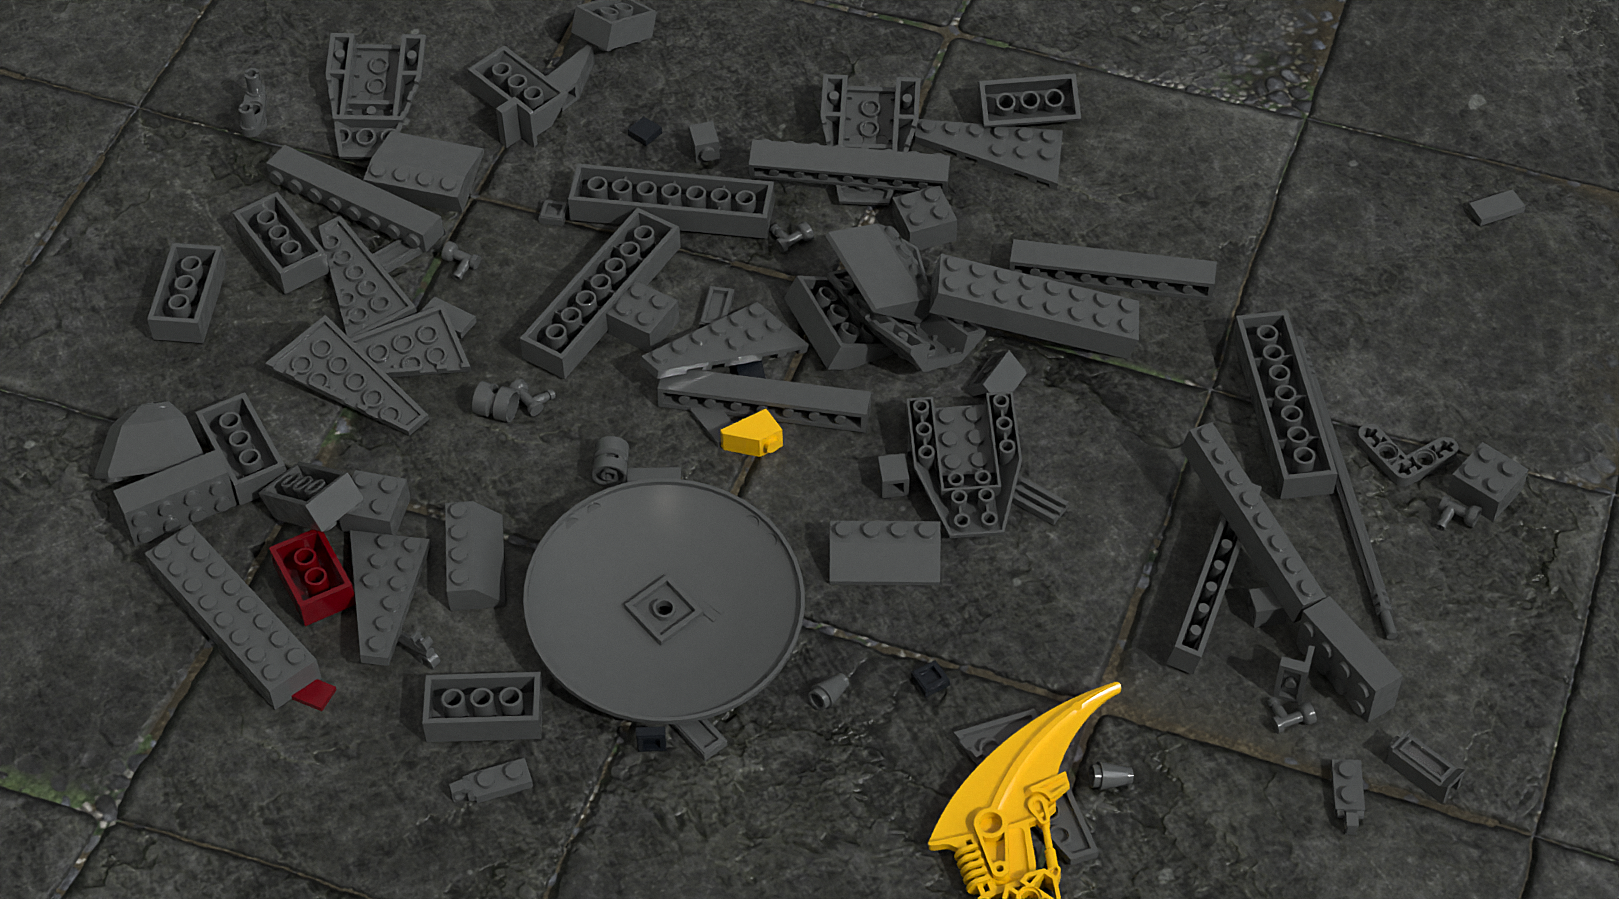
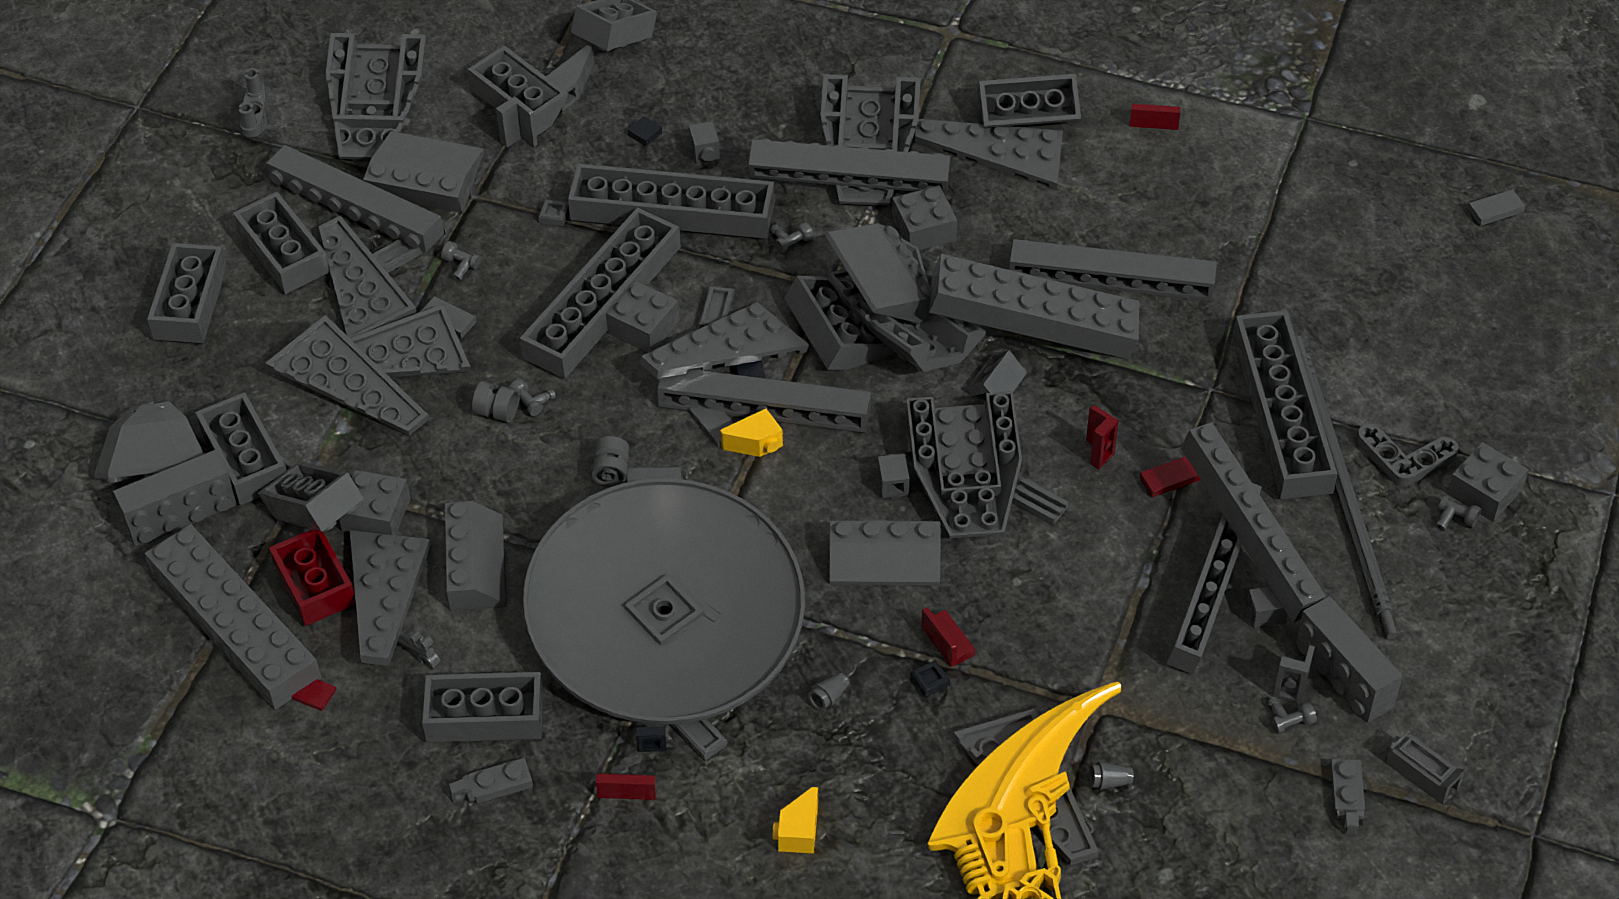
none -> dark red tile [596,774,657,800]
none -> yellow slope [773,787,818,854]
none -> dark red panel [921,607,975,667]
none -> dark red panel [1086,405,1119,470]
none -> dark red tile [1130,104,1181,130]
none -> dark red tile [1140,456,1200,497]

